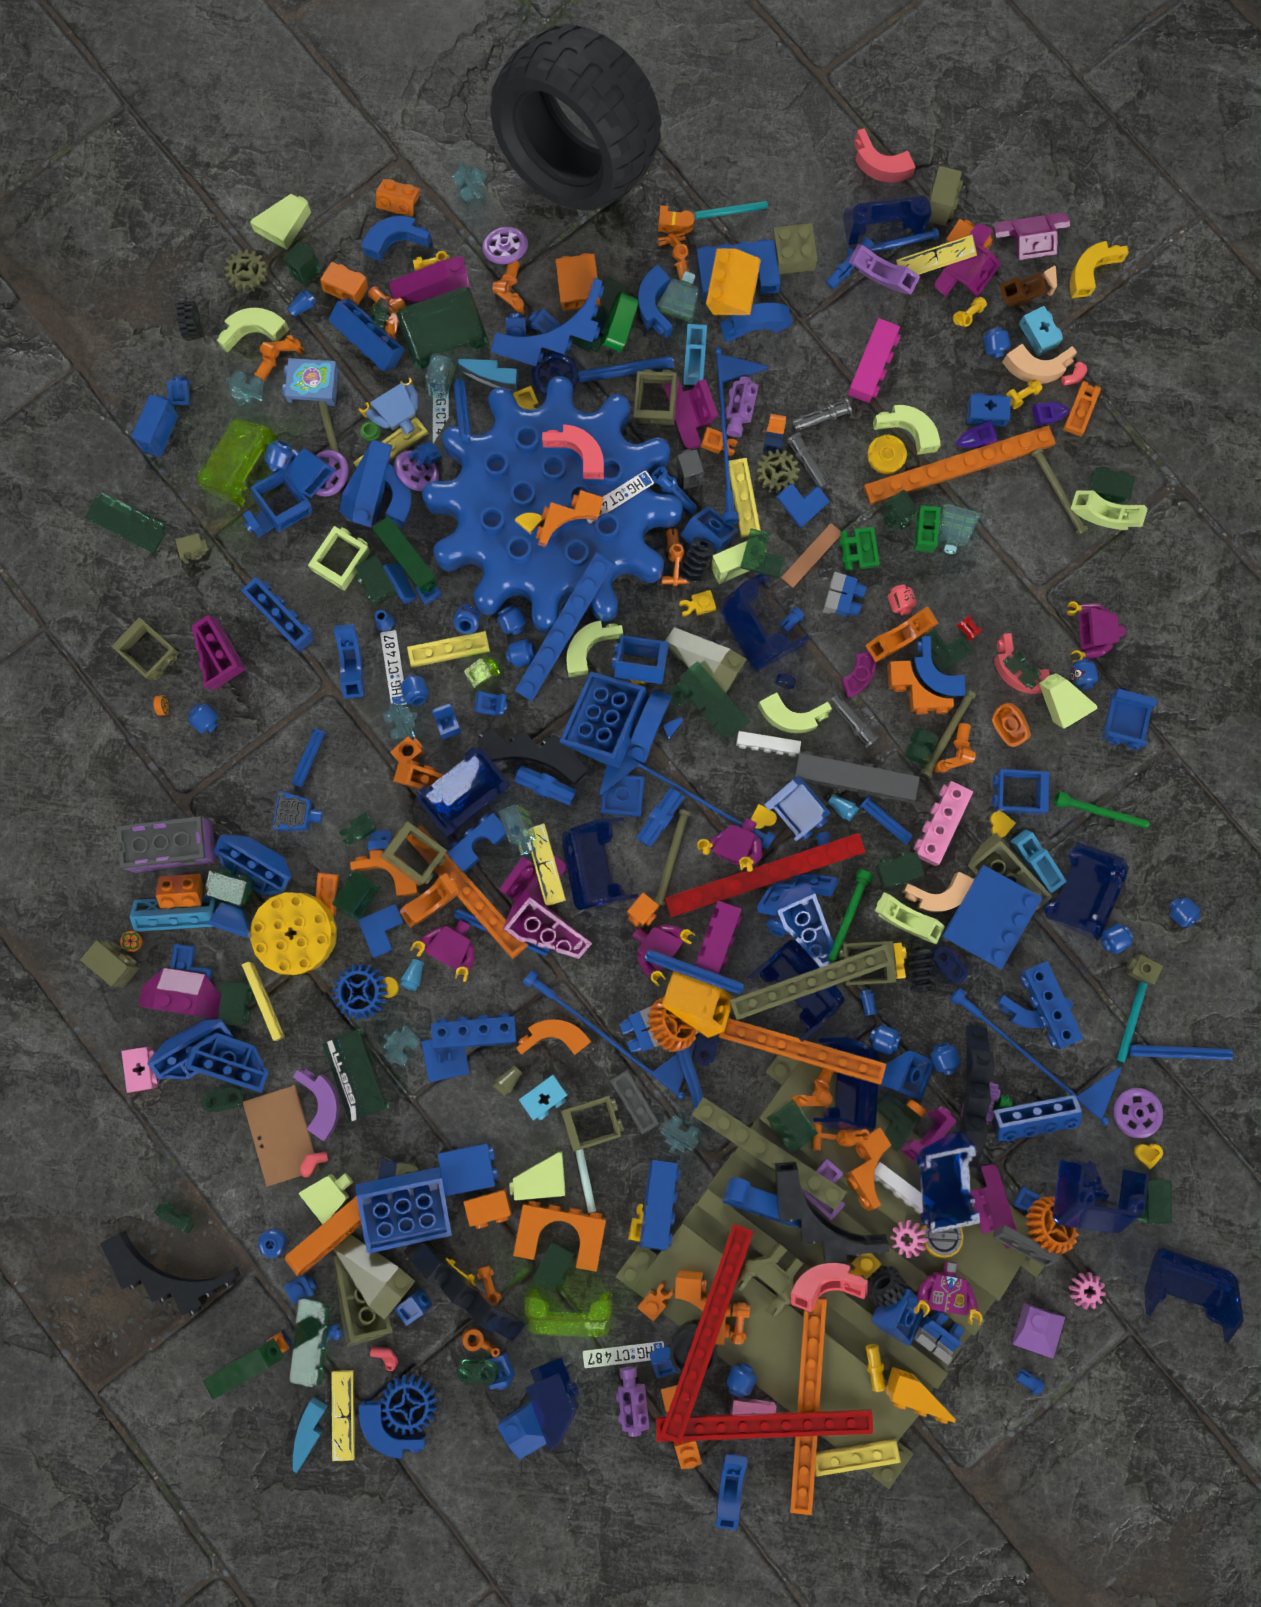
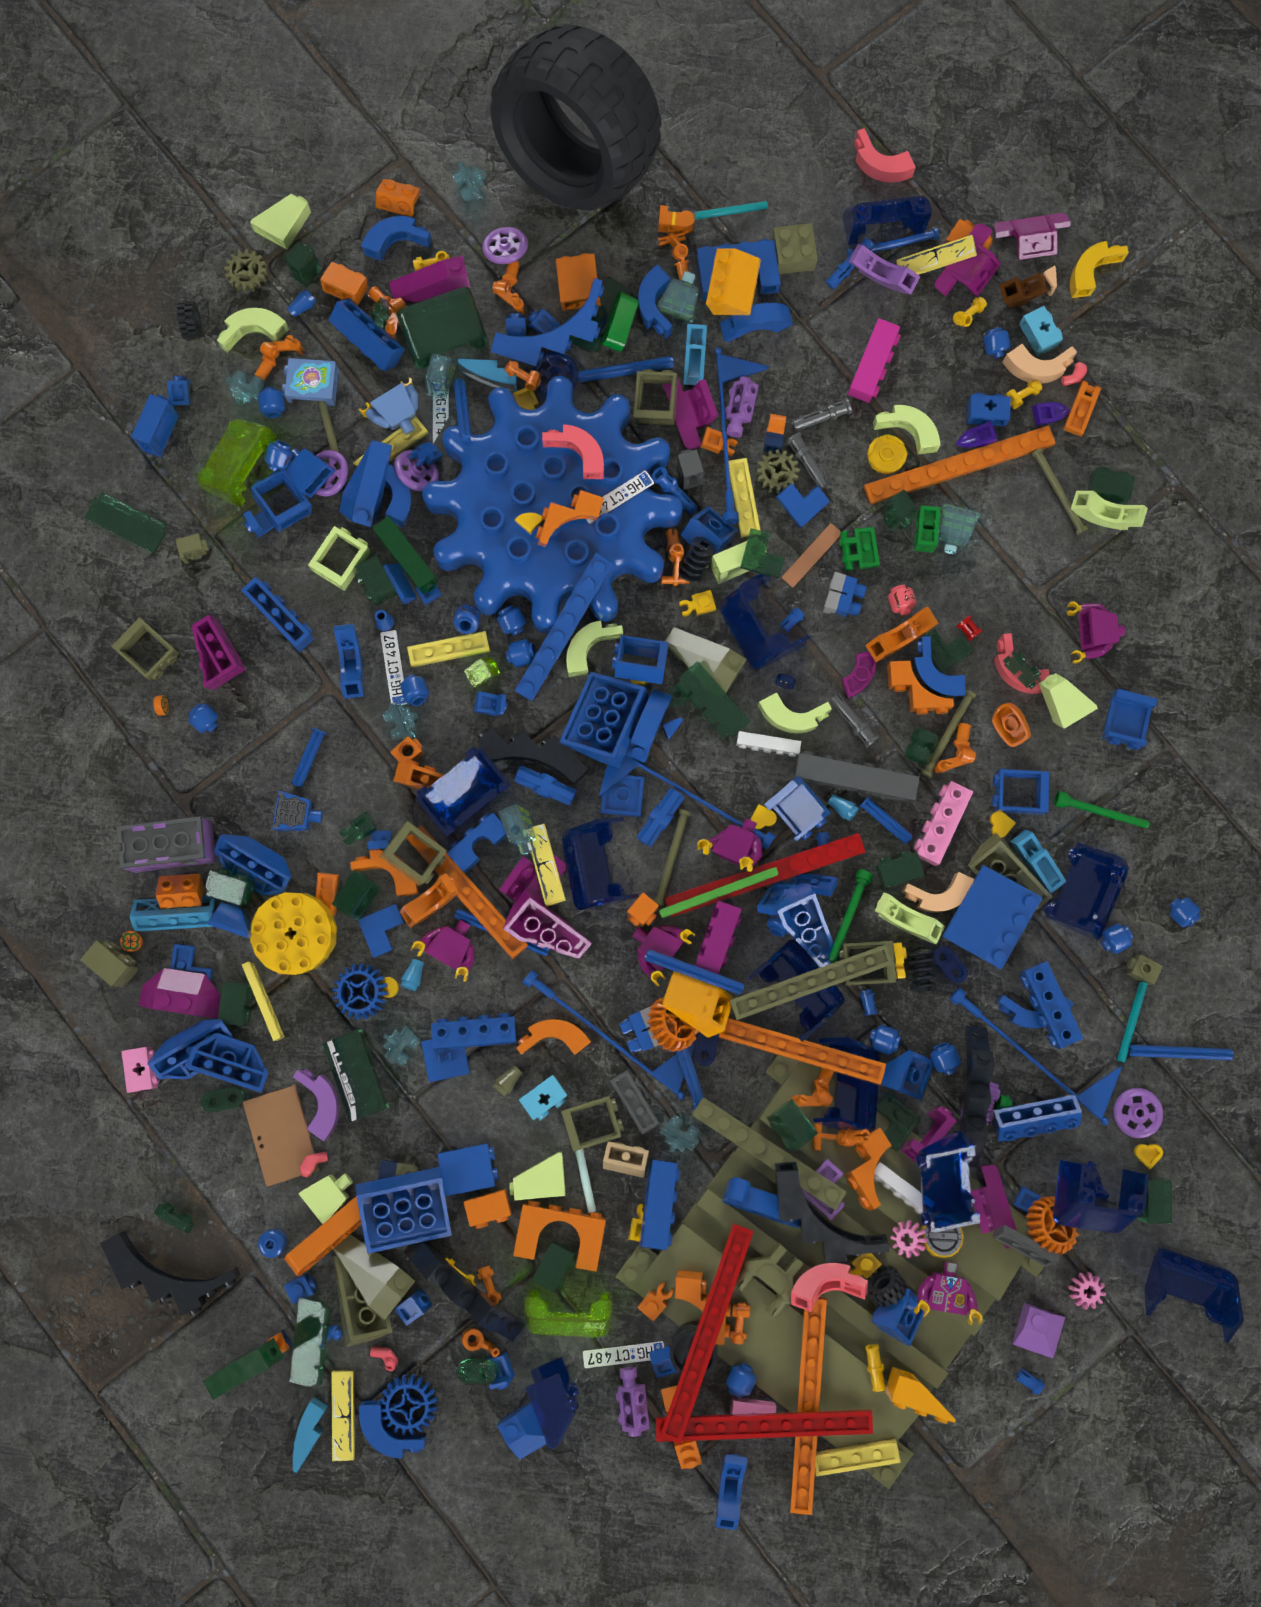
bright green plate [360,422,381,441] -> none
blue bracket [432,704,461,740] -> none
orange tile [906,1099,927,1118] -> none
blue hips [914,1310,964,1365] -> none
olive brick [923,166,963,226] -> none
blue head [1070,659,1099,690] -> none
none -> blue head [258,387,285,419]
none -> orange bar [504,361,541,391]
none -> tan brick [603,1142,649,1178]
none -> bright green tile [659,867,778,918]

